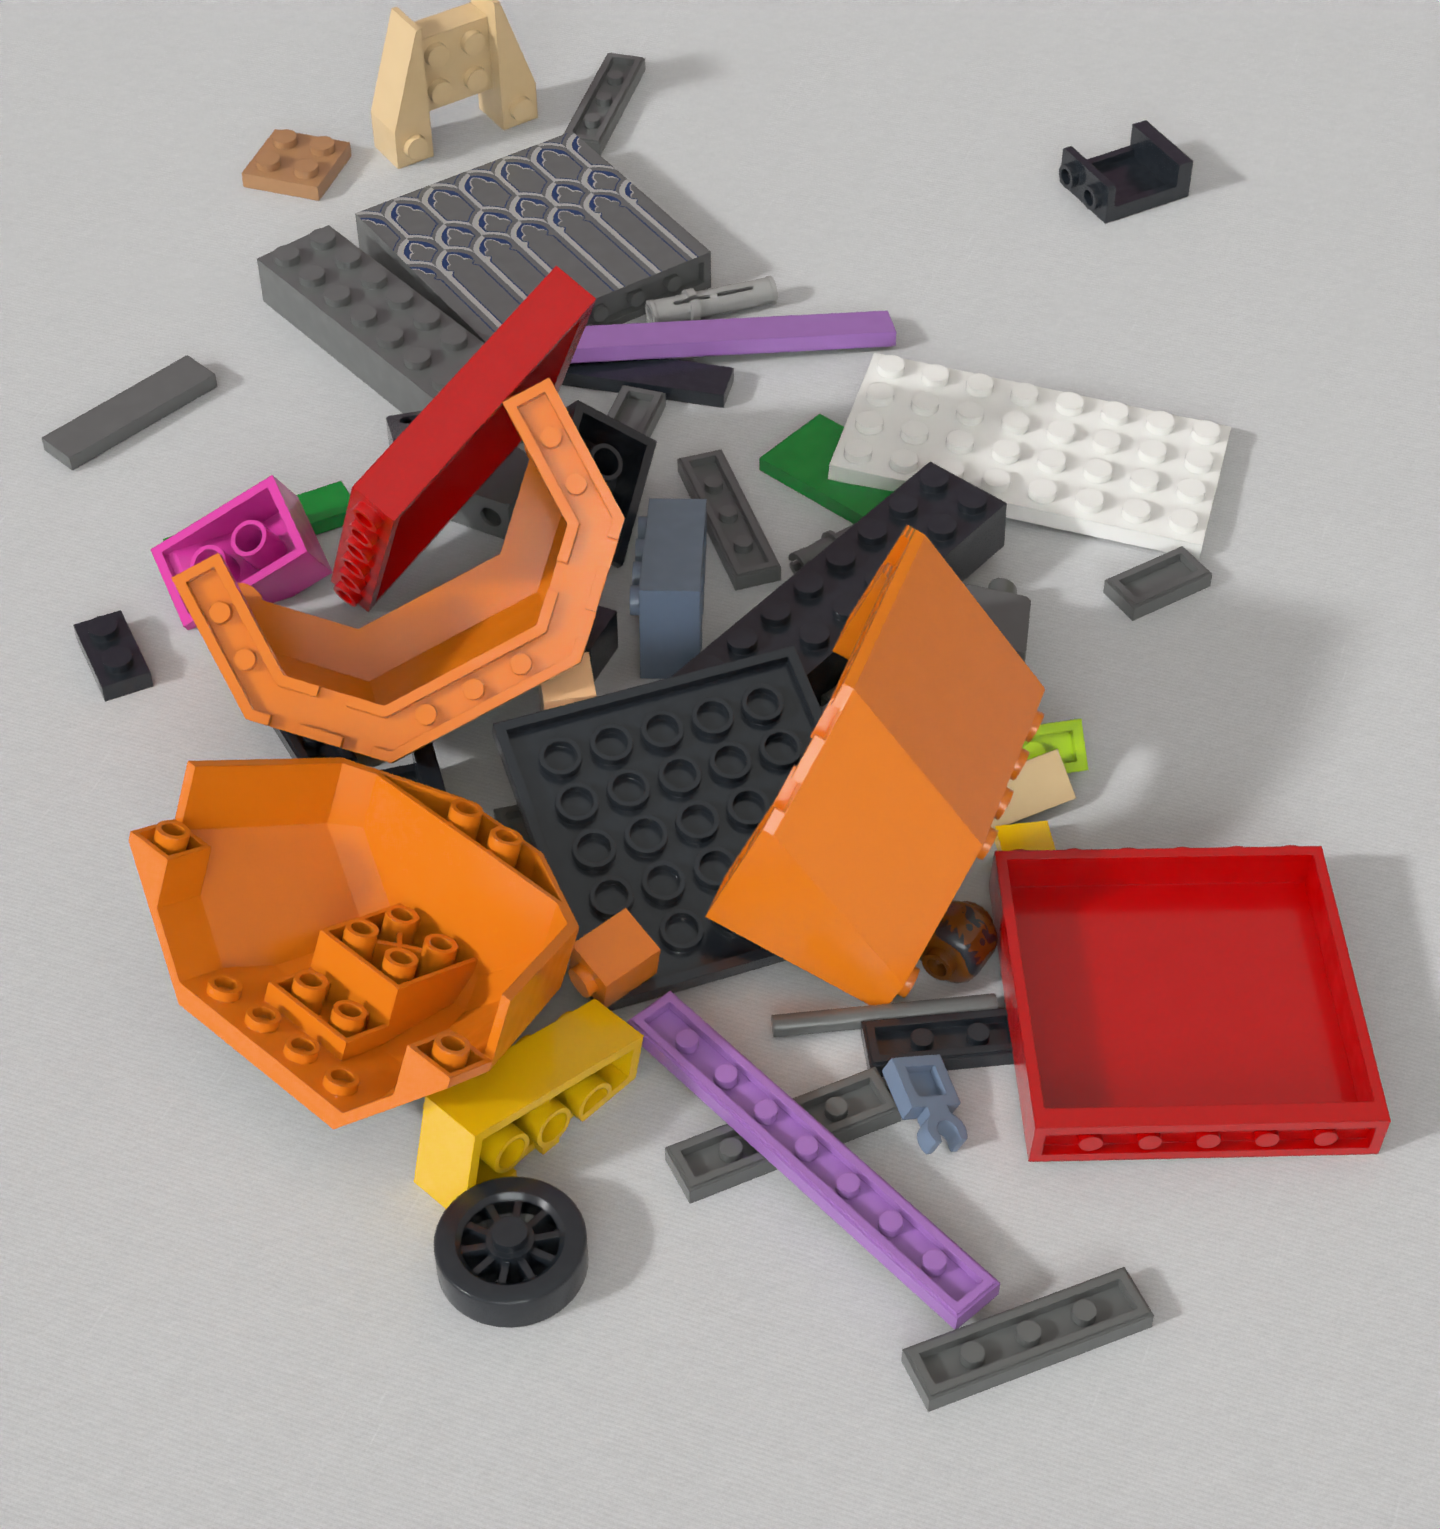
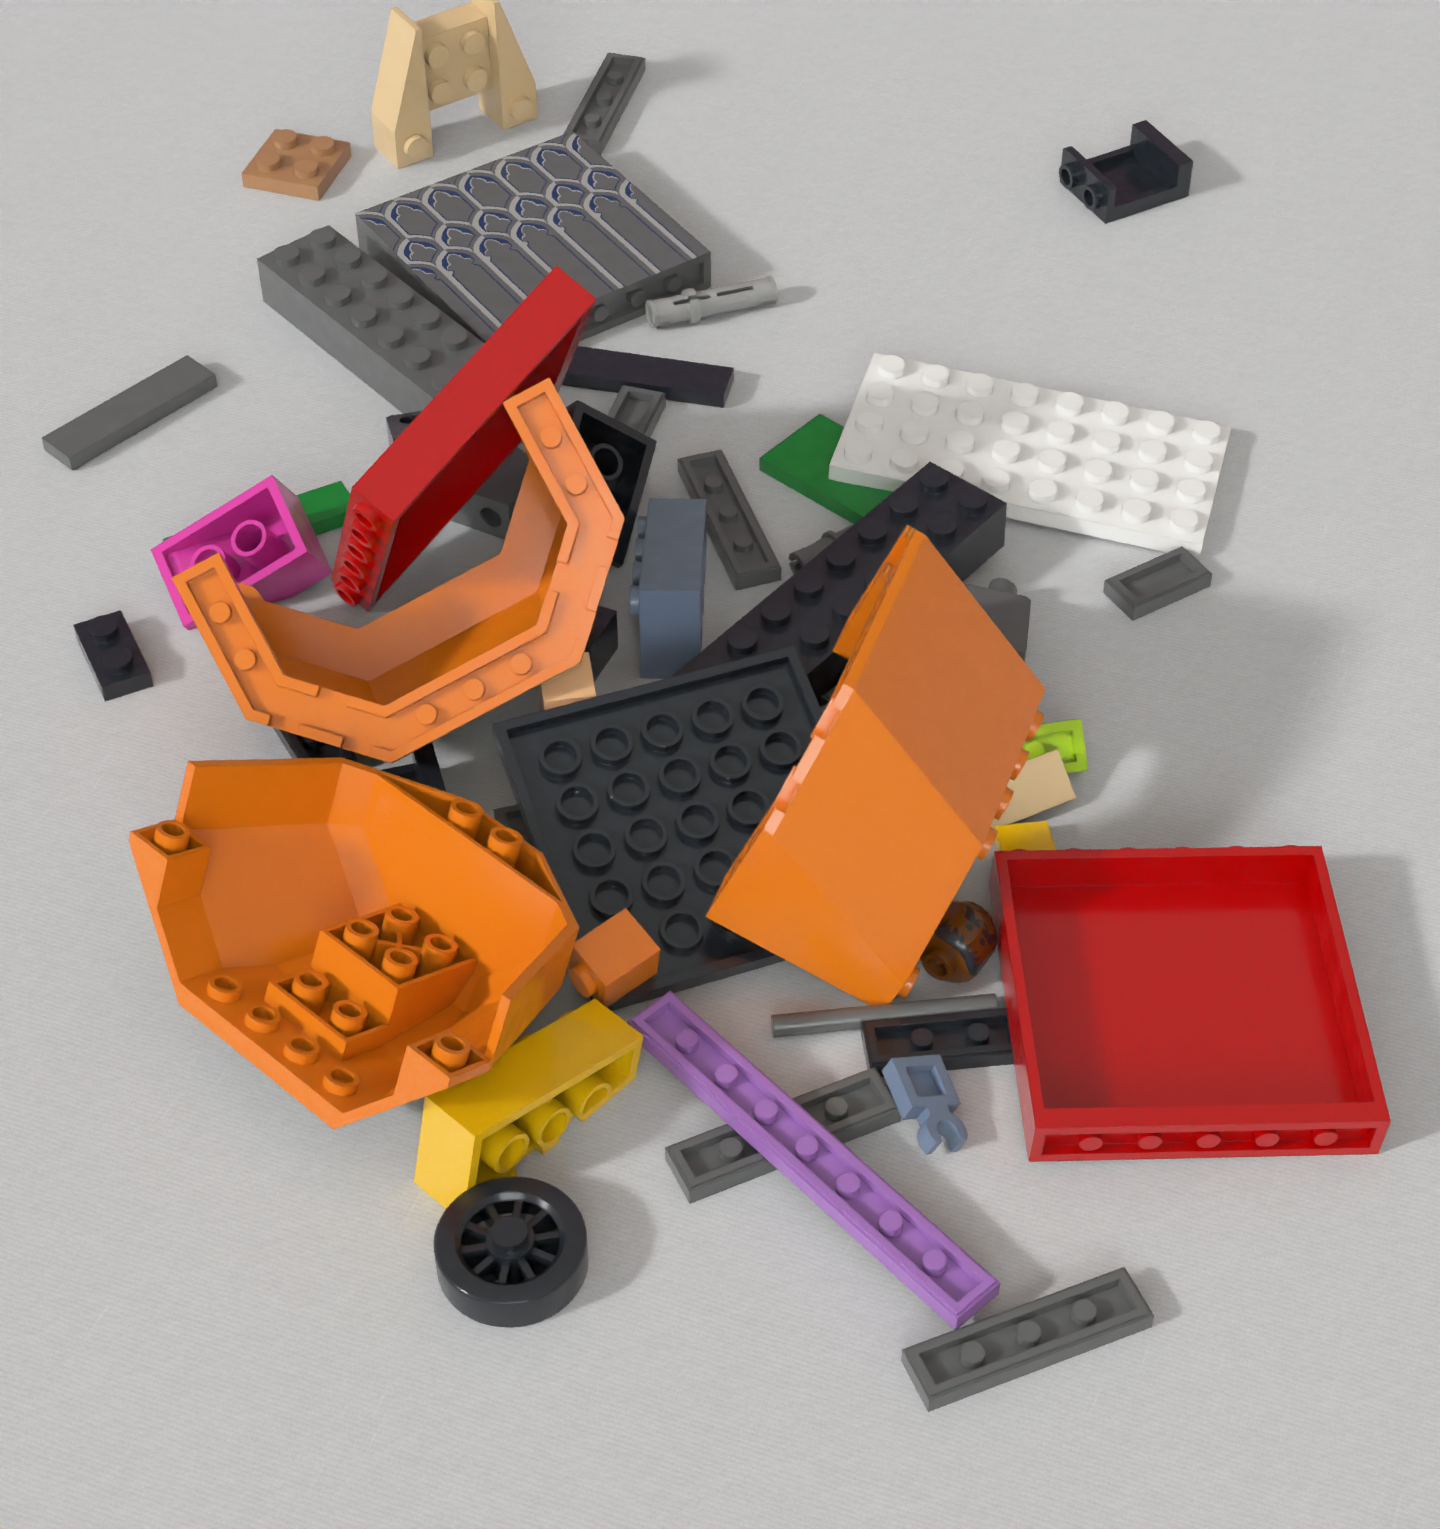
medium lavender tile [570,310,897,364] -> none

